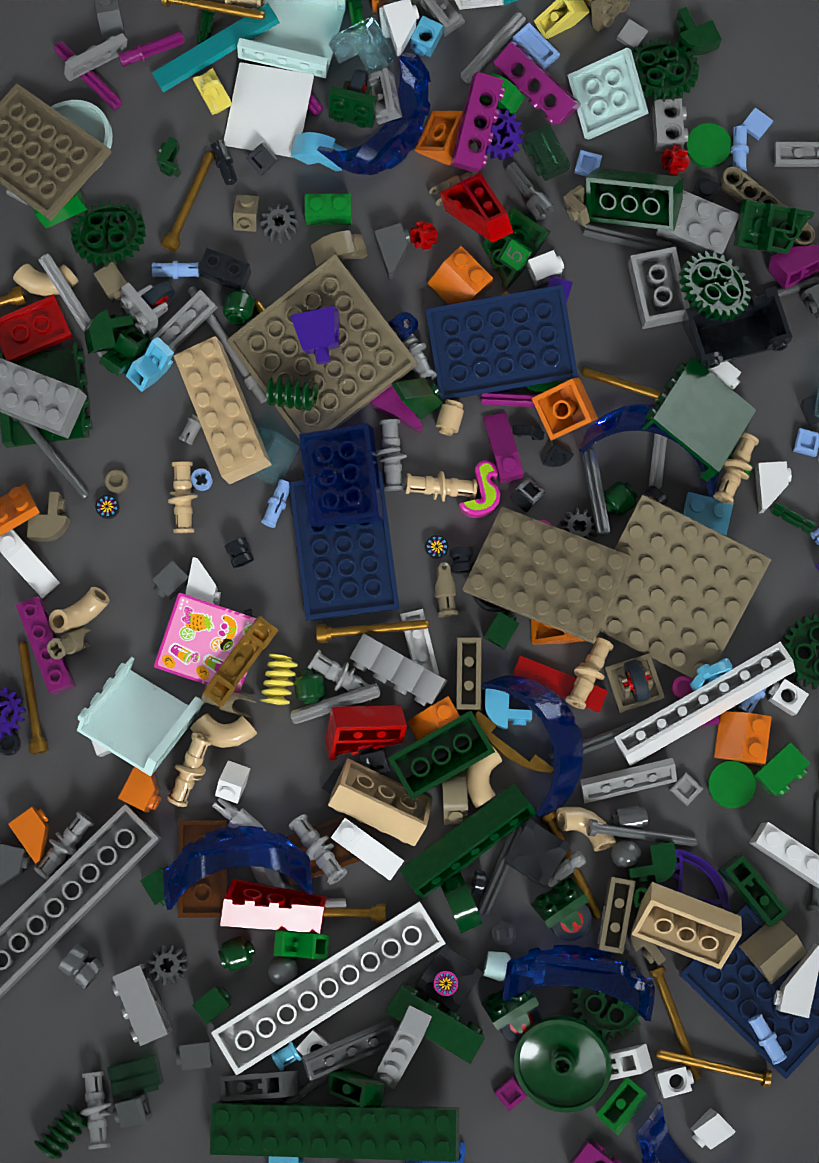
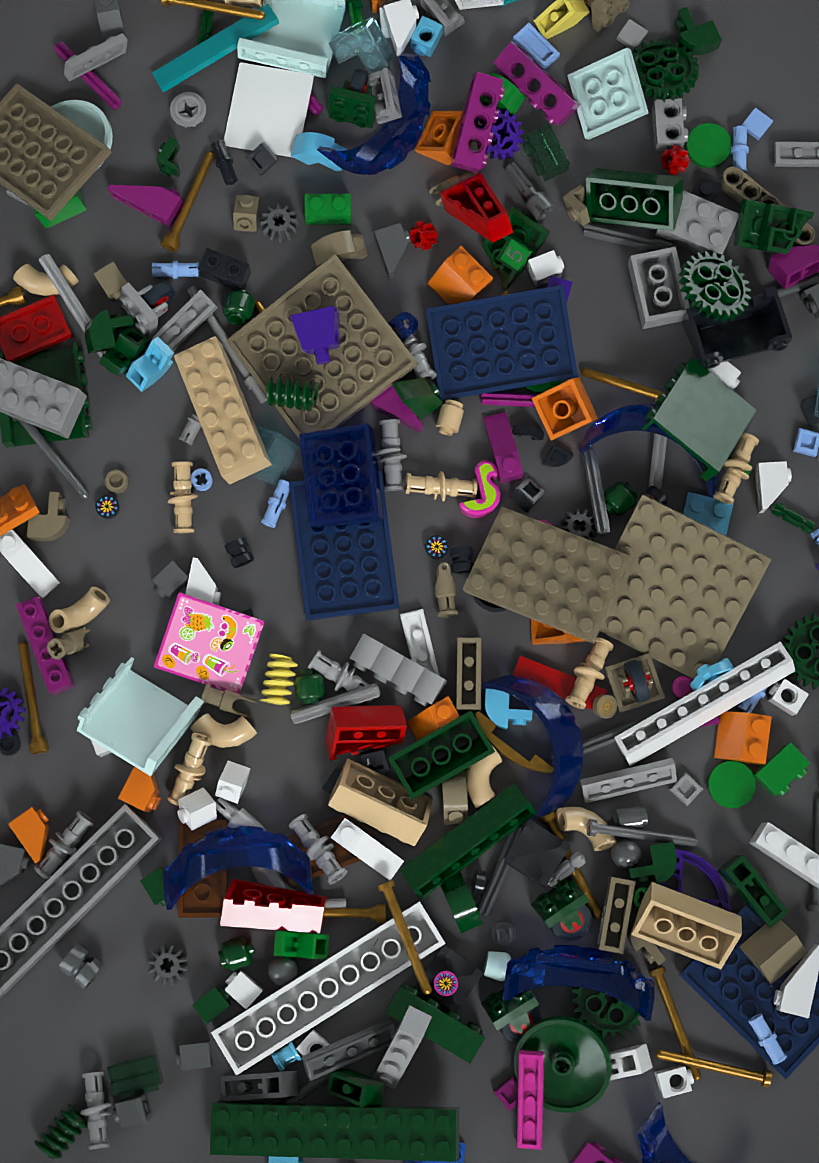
dark green gear [71,200,146,267] -> none
light grey brick [111,963,173,1046] -> none
magenta axle [118,31,185,68] -> none
light yellow hips [193,68,232,115] -> none
pearl gold slope [203,616,278,707] -> none
pearl gold piece [316,620,430,644] -> none
light grey axle [460,12,526,83] -> none
dark green brick [484,611,520,650] -> none
light blue tile [574,150,602,177] -> none
green brick [596,1077,649,1136] -> none
white slope [690,1108,736,1149] -> none
none -> magenta slope [107,185,183,228]
none -> light grey gear [170,92,207,128]
none -> white brick [177,788,217,830]
none -> white brick [225,970,264,1009]
none -> pearl gold bar [377,880,432,995]
none -> dark pink tile [517,1050,544,1150]
none -> dark tan tile [592,694,617,719]

